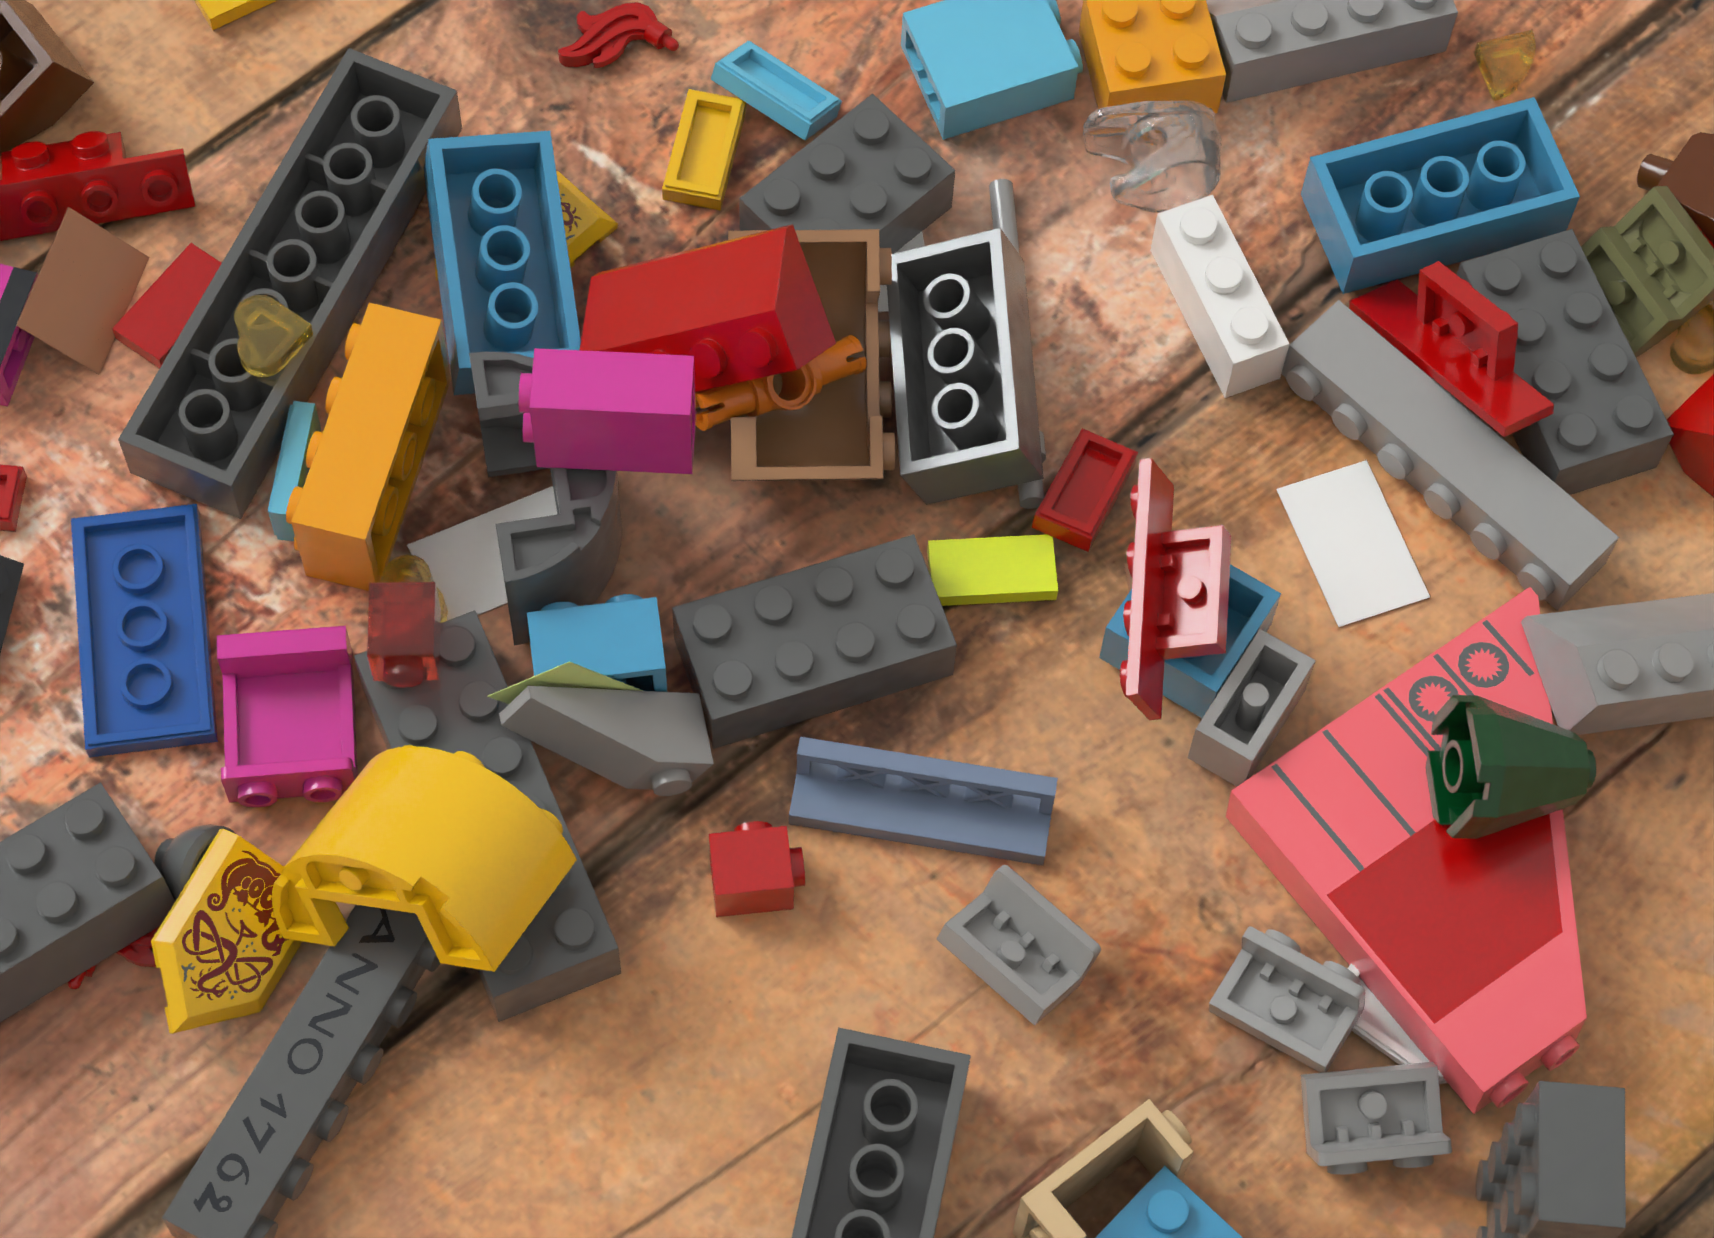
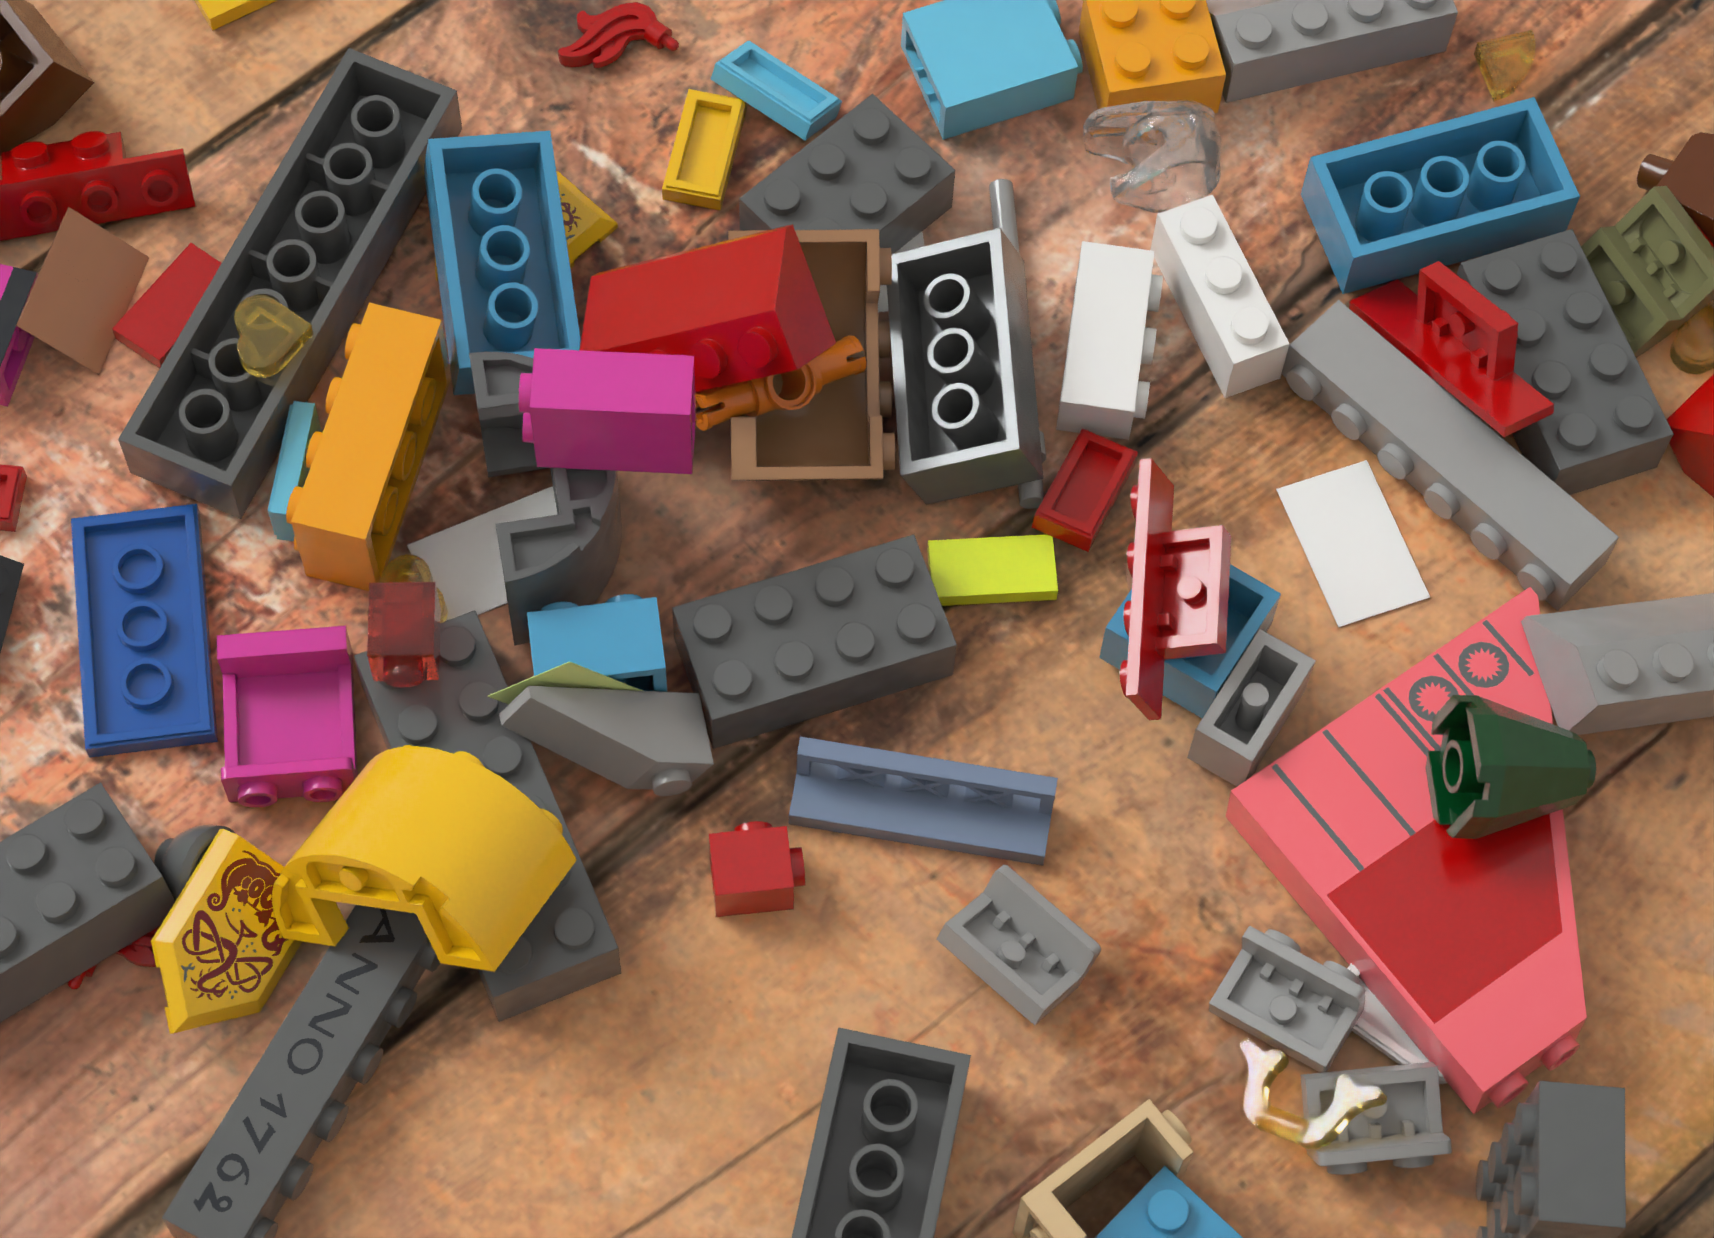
none -> white brick [1056,241,1163,440]
none -> clear yellow helmet [1240,1038,1387,1149]

